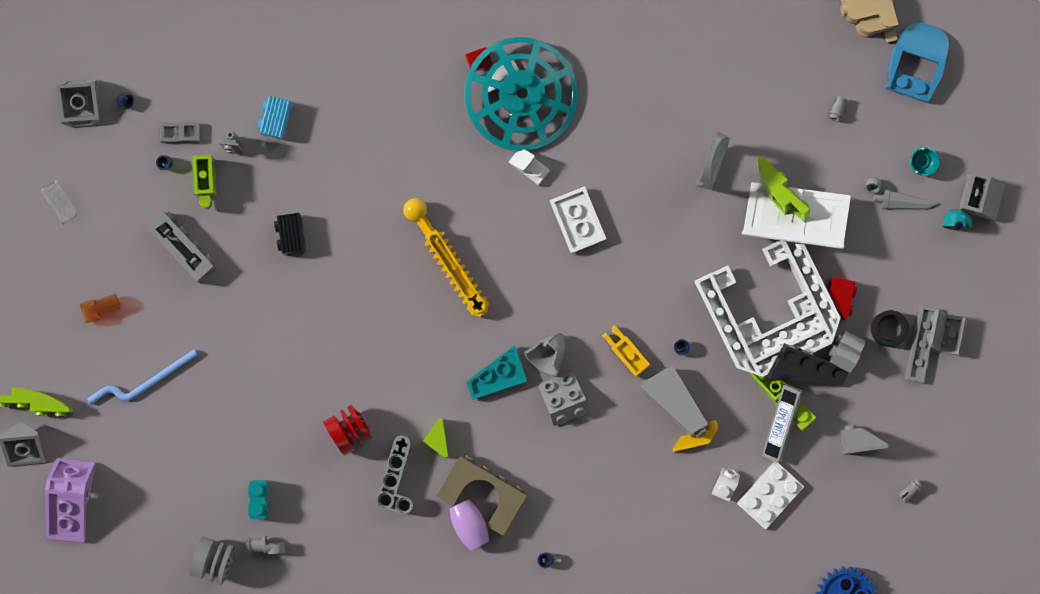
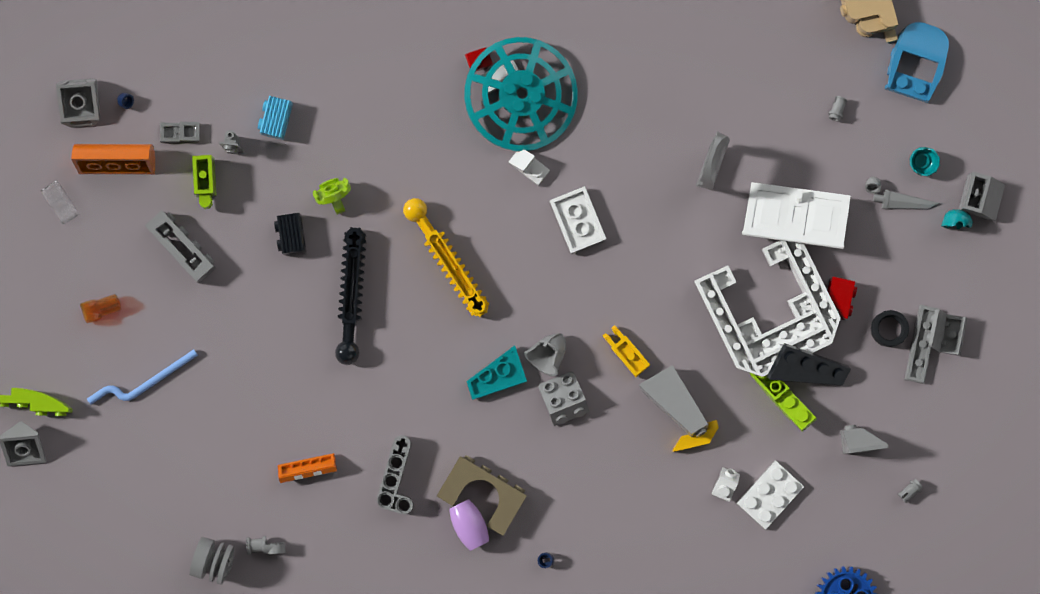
lavender bracket [45,458,95,543] -> none
dark blue hinge [156,155,173,170] -> none
teal brick [248,480,270,520] -> none
red wheel [323,405,372,456] -> none
lime slope [423,418,449,458] -> none
dark blue hinge [674,339,690,356] -> none
lime slope [757,156,810,222] -> none
tile [761,384,803,463] -> none
light grey brick [829,330,865,373] -> none
none -> orange brick [71,144,155,174]
none -> orange plate [278,453,337,483]
none -> lime tile [313,178,351,215]
none -> black gear [335,227,367,365]

